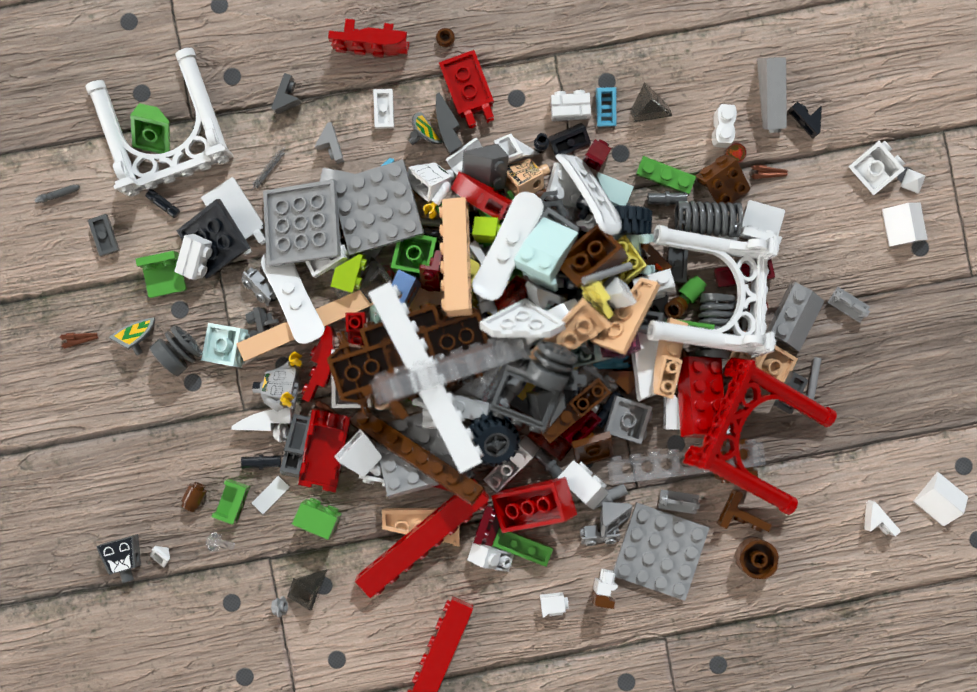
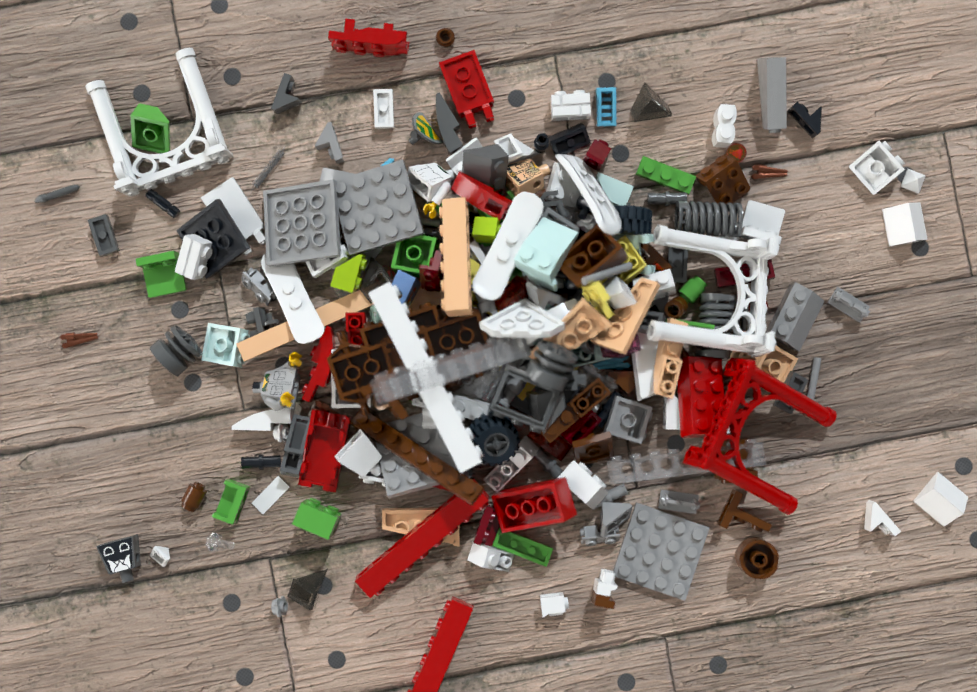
shield [109,317,155,355] -> none

